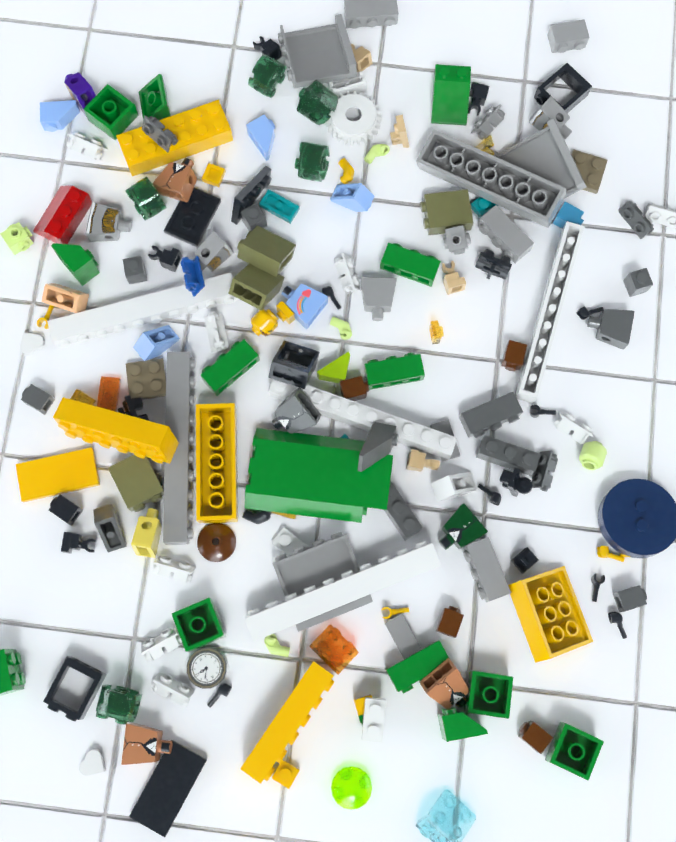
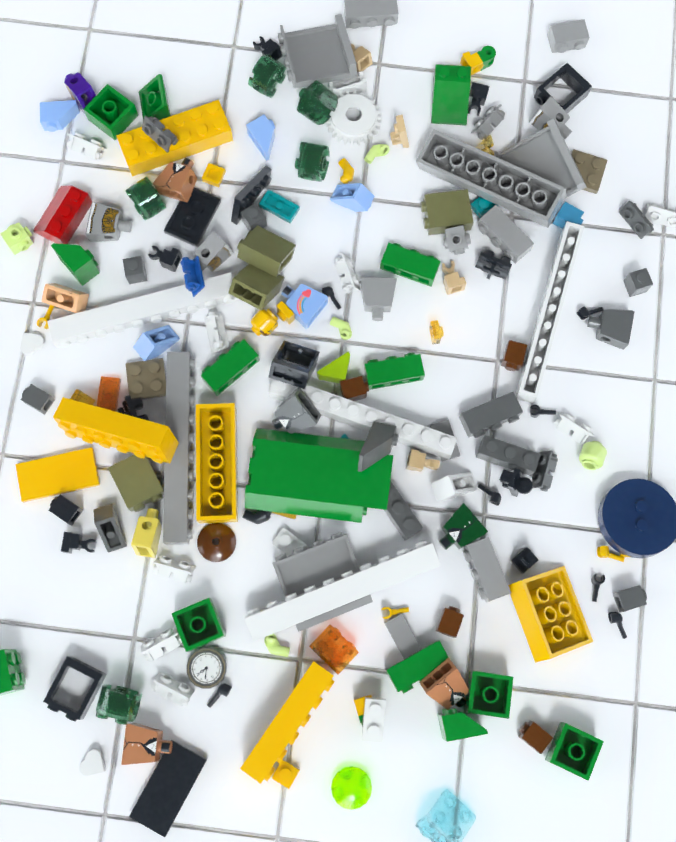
none -> leg [460,46,496,75]

